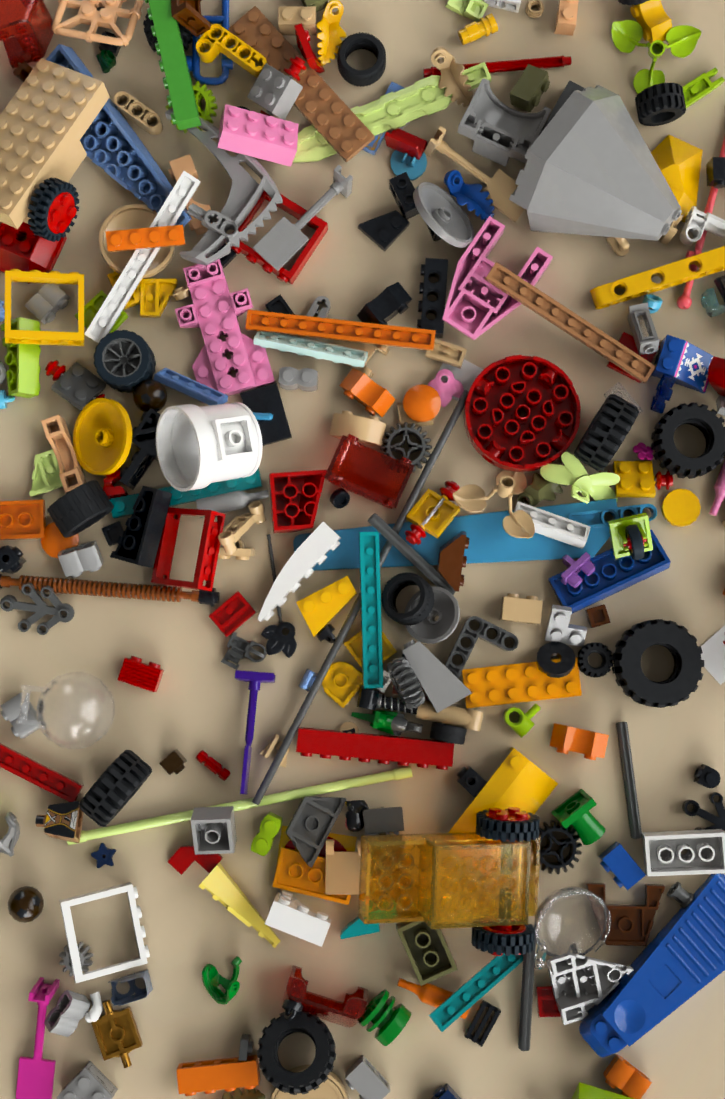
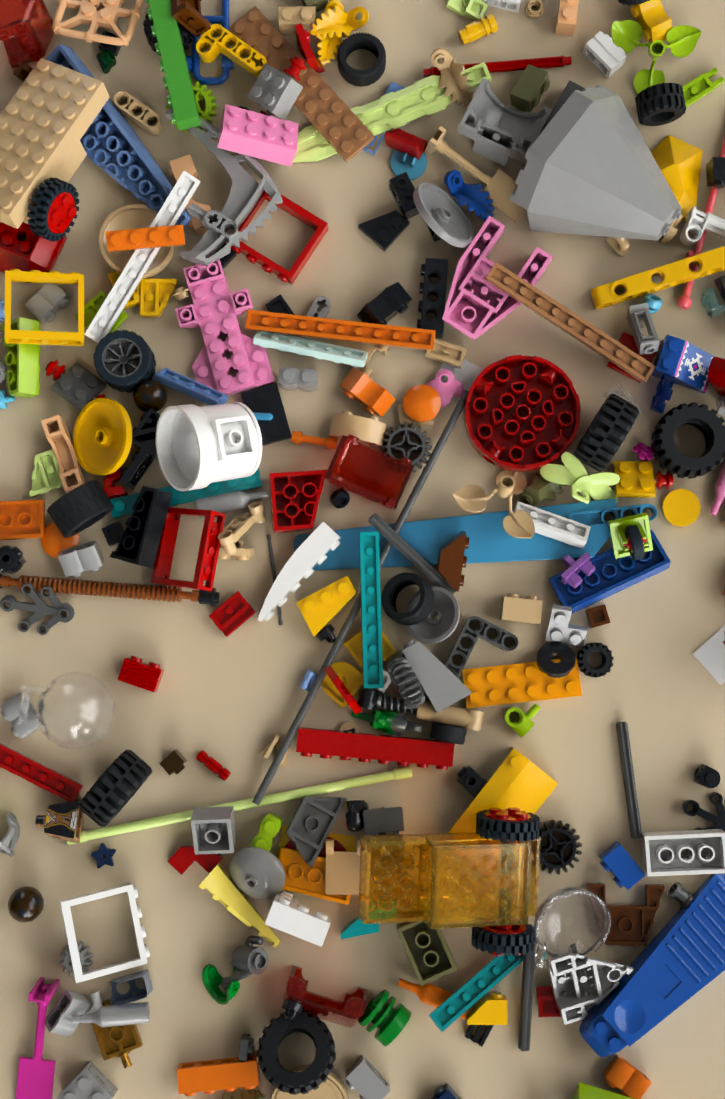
dark grey piece [221,632,267,670] -> none
dark purple piece [235,670,276,795] -> none
light grey piece [253,165,353,271] -> none
black plate [261,622,297,658] -> none
yellow plate [405,481,460,545] -> none
orange brick [549,723,609,760] -> none
green plant [551,789,606,845] -> none
black tyre [612,619,704,708] -> none
none -> light grey piece [72,1002,150,1028]
none -> dark grey piece [221,935,268,989]
none -> light grey dish [229,847,286,899]
none -> orange bar [291,431,338,450]
none -> yellow plant [310,5,369,38]
none -> red tile [324,666,361,714]
none -> yellow slope [466,992,507,1025]
none -> white brick [582,31,627,78]

